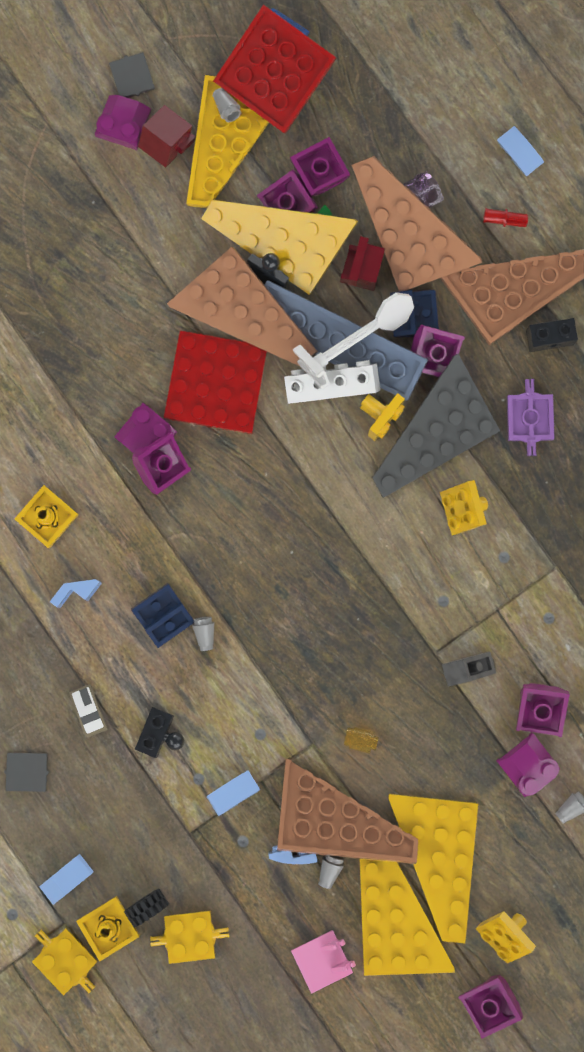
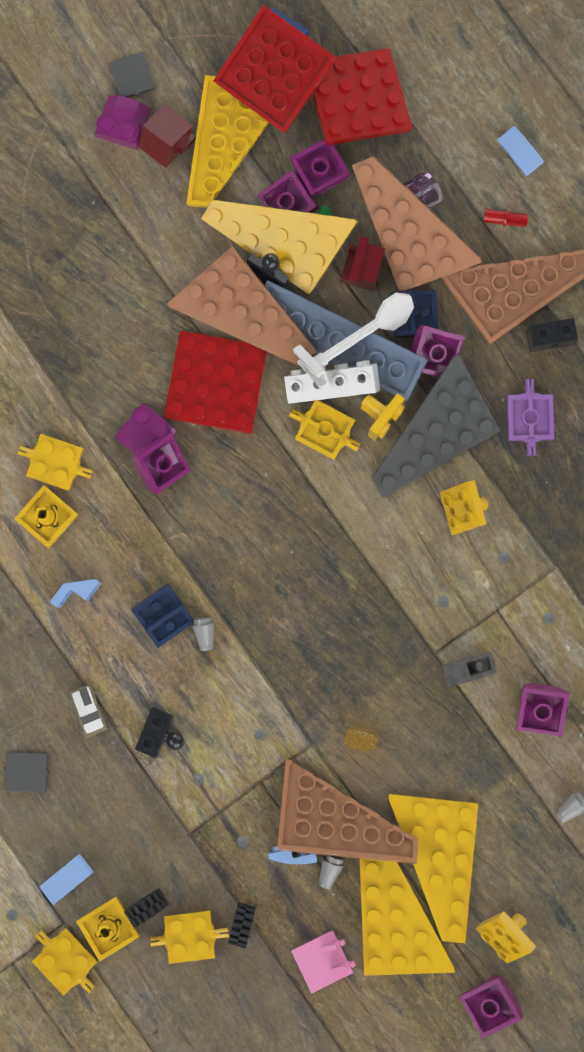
light blue slope [207,770,260,816] -> none
light grey cone [212,88,241,122] -> none
magenta slope [496,732,560,797] -> none
none -> yellow plate [18,434,93,491]
none -> black tyre [228,902,256,949]
none -> yellow plate [289,400,361,460]
none -> red plate [312,48,412,146]

